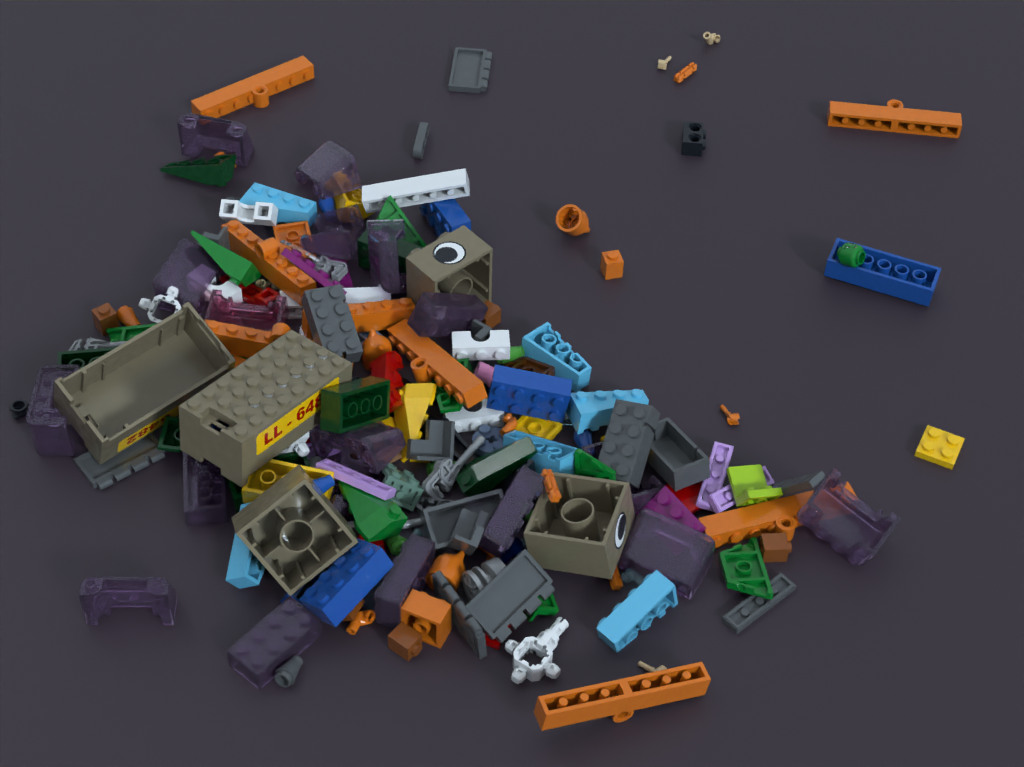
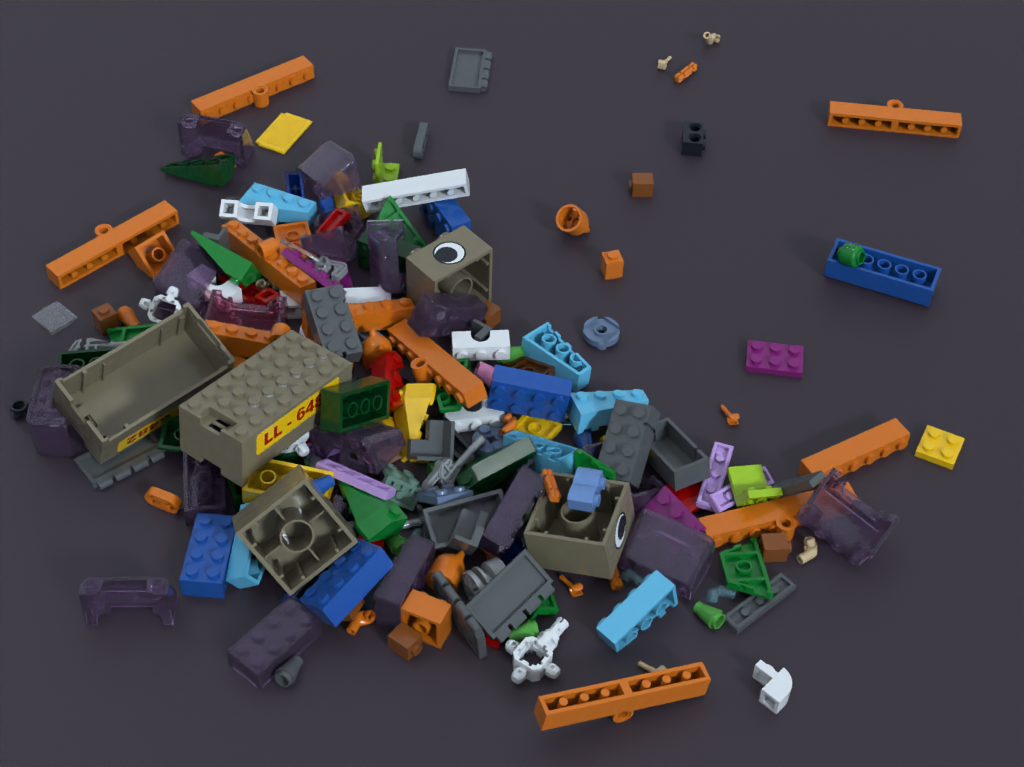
none -> clear piece [32,301,77,335]
none -> orange hinge [45,200,180,289]
none -> orange slope [128,230,182,279]
none -> orange beam [144,486,183,514]
none -> blue brick [179,512,235,599]
none -> yellow window [255,112,313,154]
none -> clear blue slope [285,170,306,199]
none -> red tile [315,207,351,242]
none -> lime bracket [372,142,400,183]
none -> sand blue plate [417,484,474,505]
none -> bright green cone [509,619,540,642]
none -> orange hand [559,575,583,597]
none -> medium blue brick [567,467,606,513]
none -> sand blue plate [582,316,620,350]
none -> dark orange brick [628,173,654,197]
none -> bright green cone [693,601,725,629]
none -> clear light blue arm [706,586,736,603]
none -> magenta plate [745,340,804,378]
none -> white brick [752,660,792,714]
none -> tan arm [796,536,817,565]
none -> orange brick [798,418,910,489]

